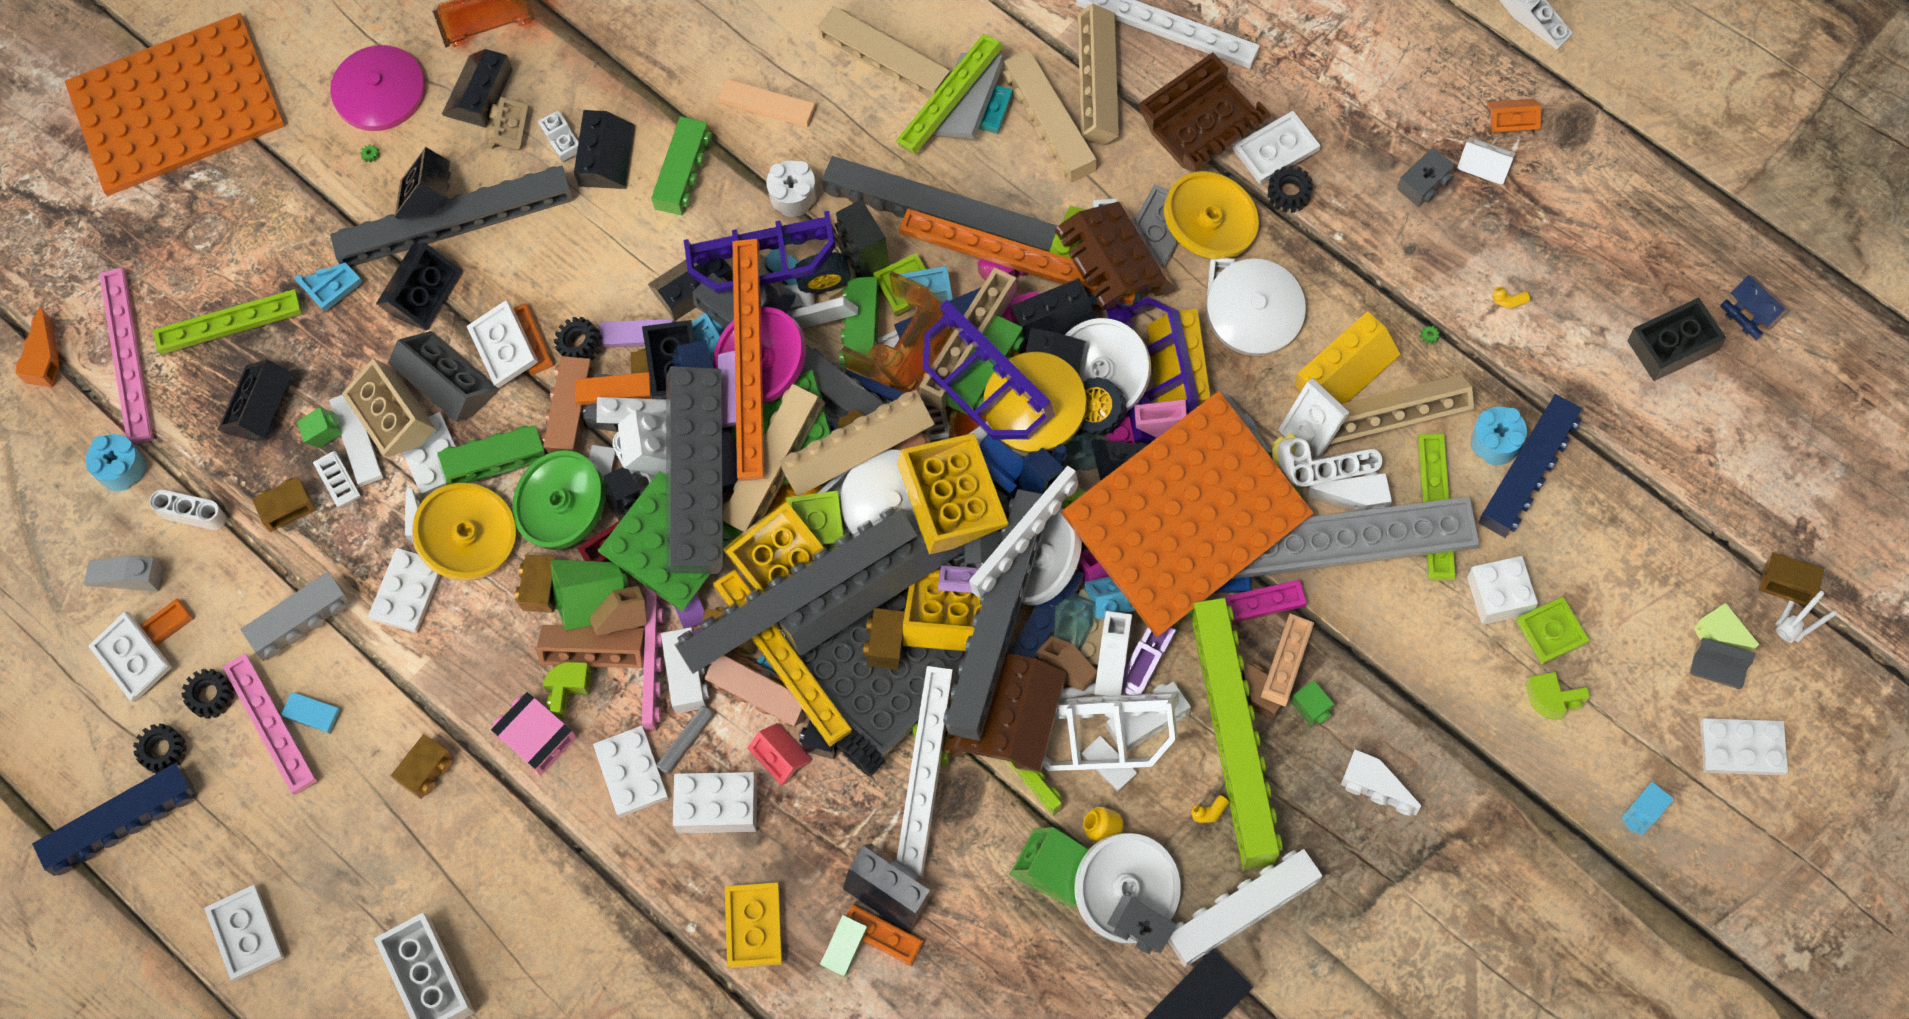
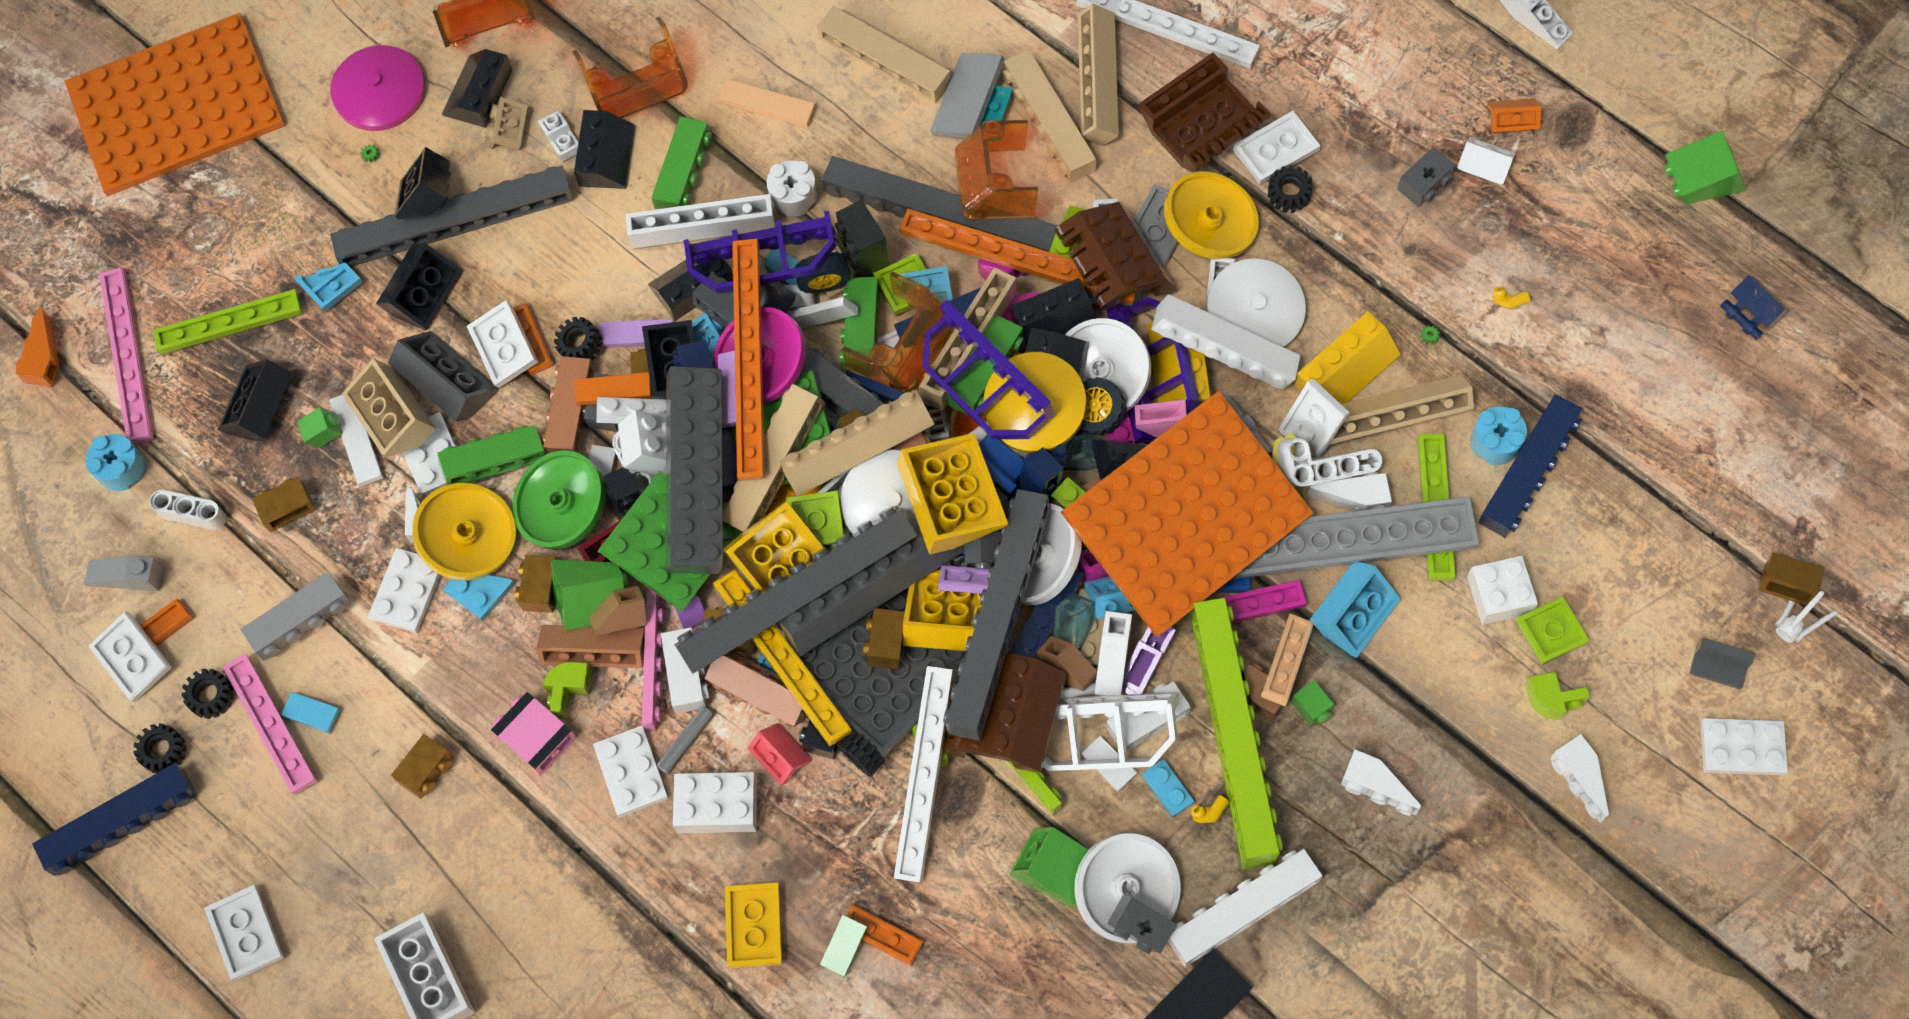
white slope [313,451,361,509] -> none
black slope [843,843,937,933] -> none
lime plate [896,33,1003,155] -> none
white plate [969,466,1078,598] -> none
yellow head [1083,807,1123,842] -> none
medium azure brick [1620,782,1674,836] -> none
pearl dark grey brick [1627,297,1726,381] -> none
yellowish green slope [1694,603,1759,653] -> none
none -> medium azure wing [443,575,515,621]
none -> clear orange windscreen [572,16,688,118]
none -> white brick [626,194,775,249]
none -> clear orange windscreen [954,120,1038,219]
none -> medium azure plate [1142,759,1194,819]
none -> white brick [1151,294,1300,390]
none -> medium azure slope [1310,562,1401,658]
none -> white slope [1550,734,1609,823]
none -> bright green slope [1664,131,1747,205]

